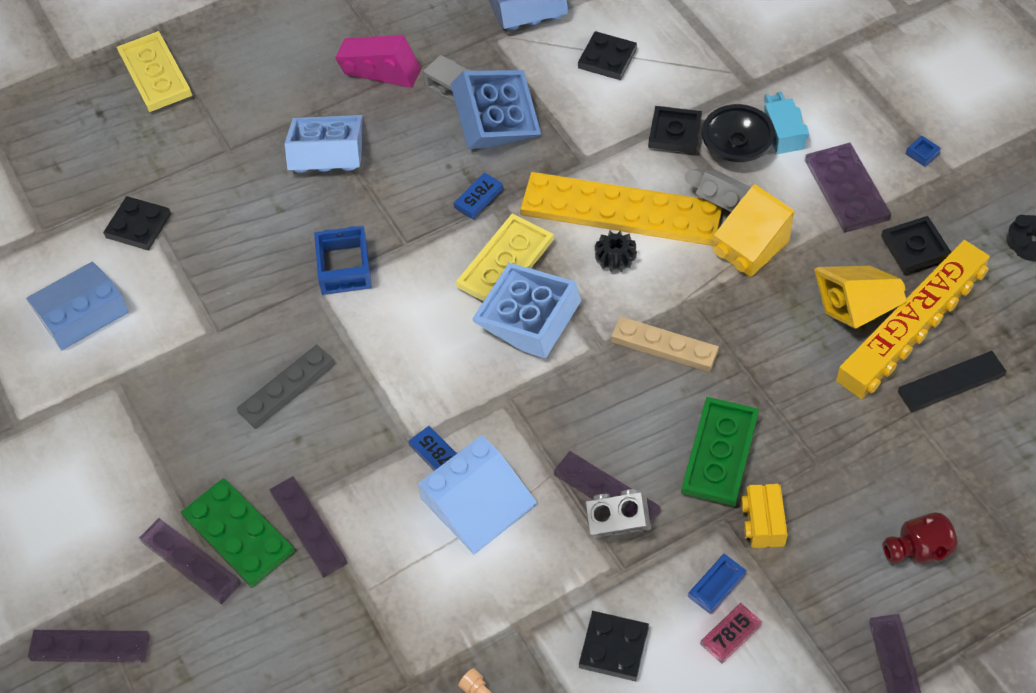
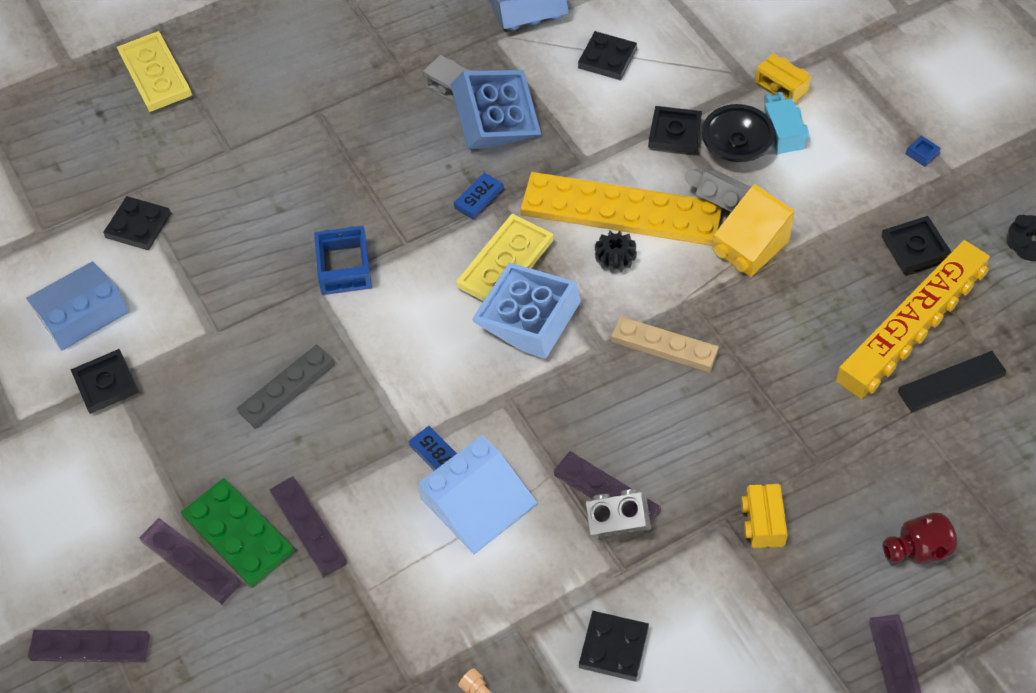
light blue slope [284,115,363,173] -> none
dark pink wedge [335,35,421,88] -> none
green plate [681,397,759,506] -> none
blue tile [688,553,747,614] -> none
clear pink tile [700,602,762,664] -> none
clear purple plate [805,142,891,233] -> none
yellow slope [814,266,907,329] -> none
none -> black plate [70,349,139,414]
none -> yellow brick [755,53,811,103]

